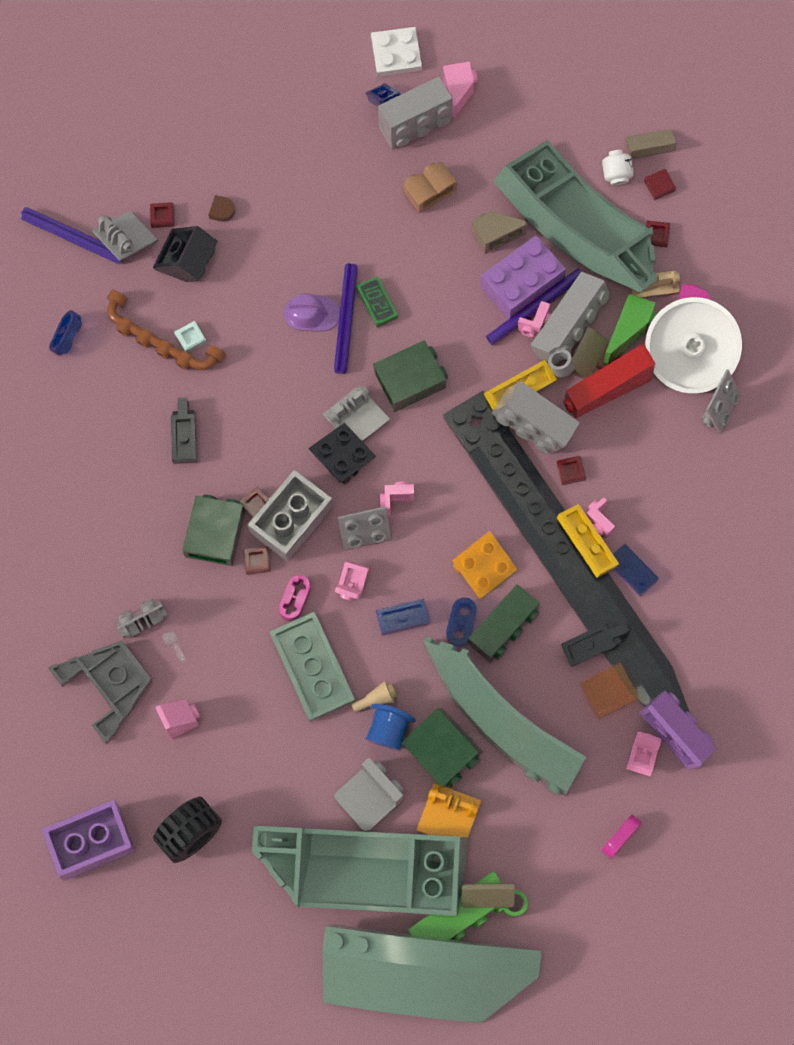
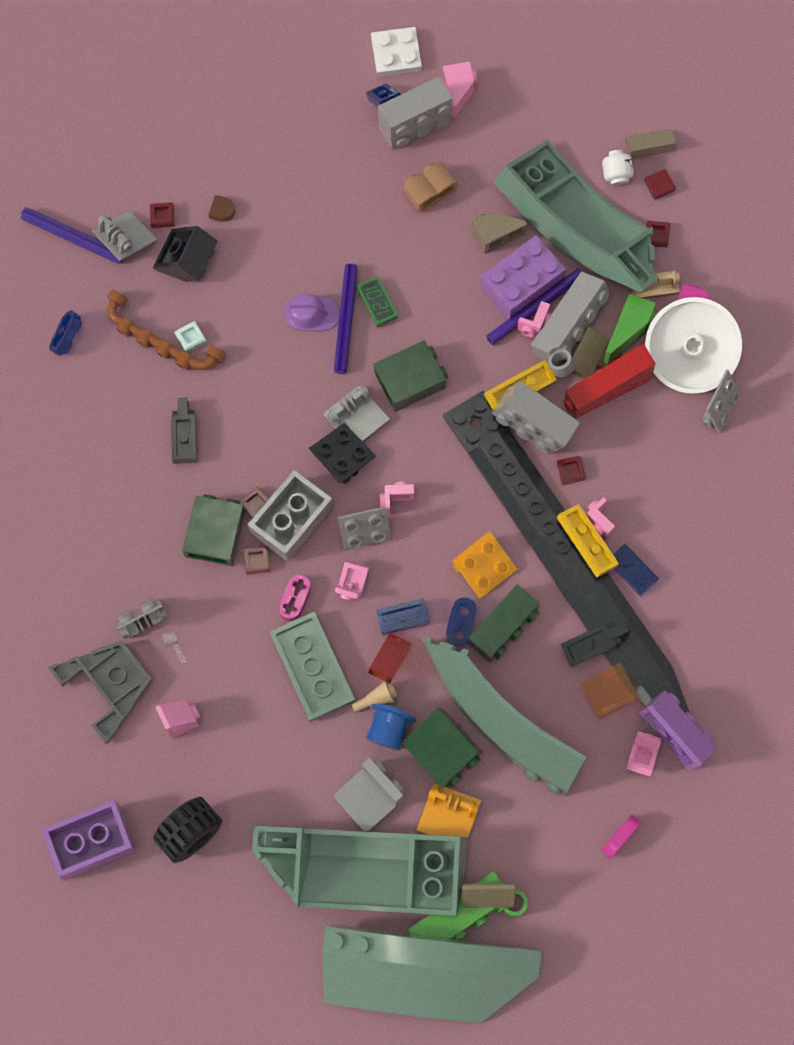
none -> clear red tile [368,633,412,684]

